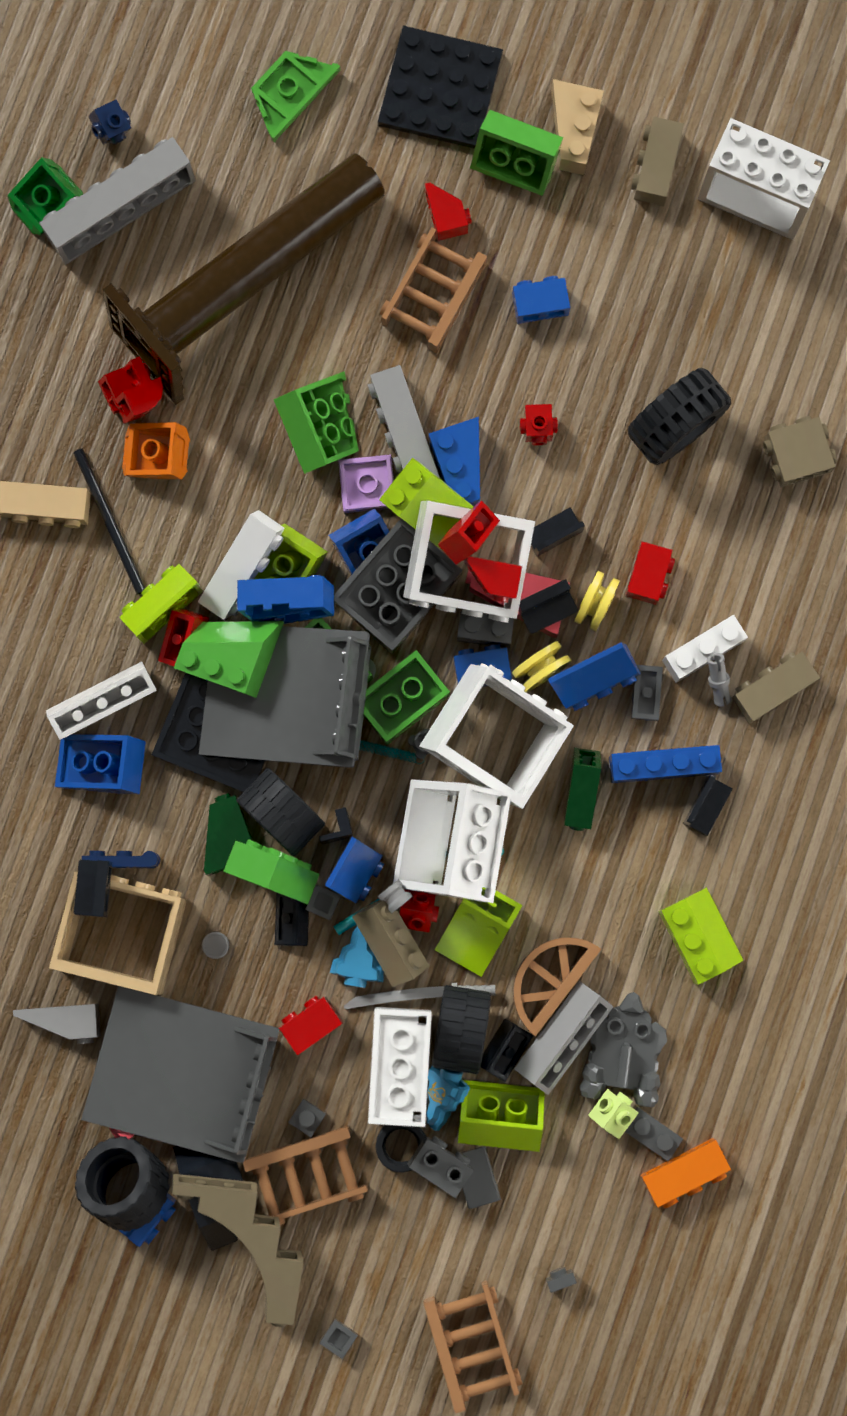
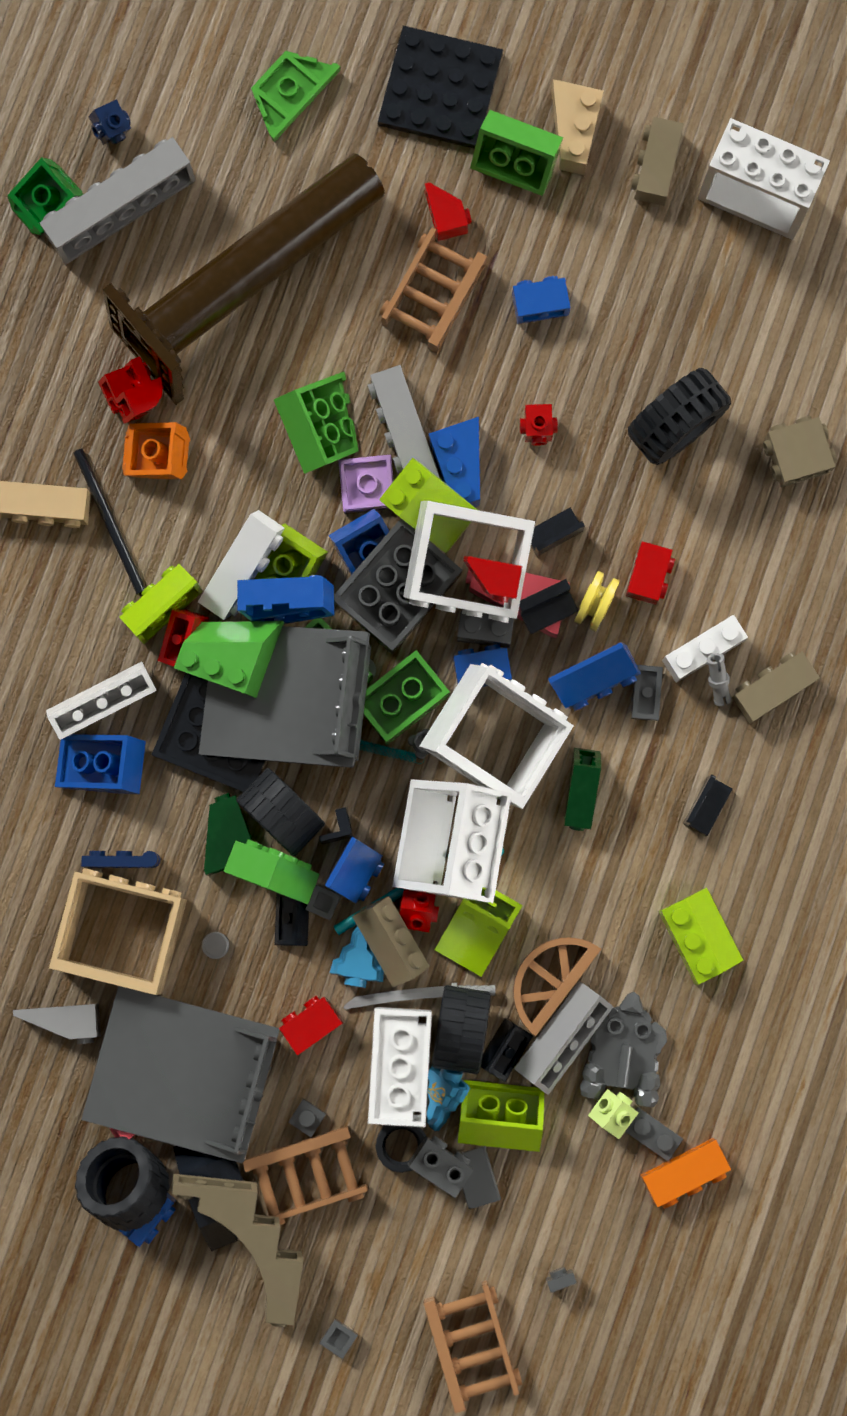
black panel [74,860,113,917] -> none
light grey wheel [378,879,413,914] -> none
red slope [438,501,500,565] -> none
light yellow wheel [512,641,571,693] -> none
blue brick [609,745,722,783] -> none

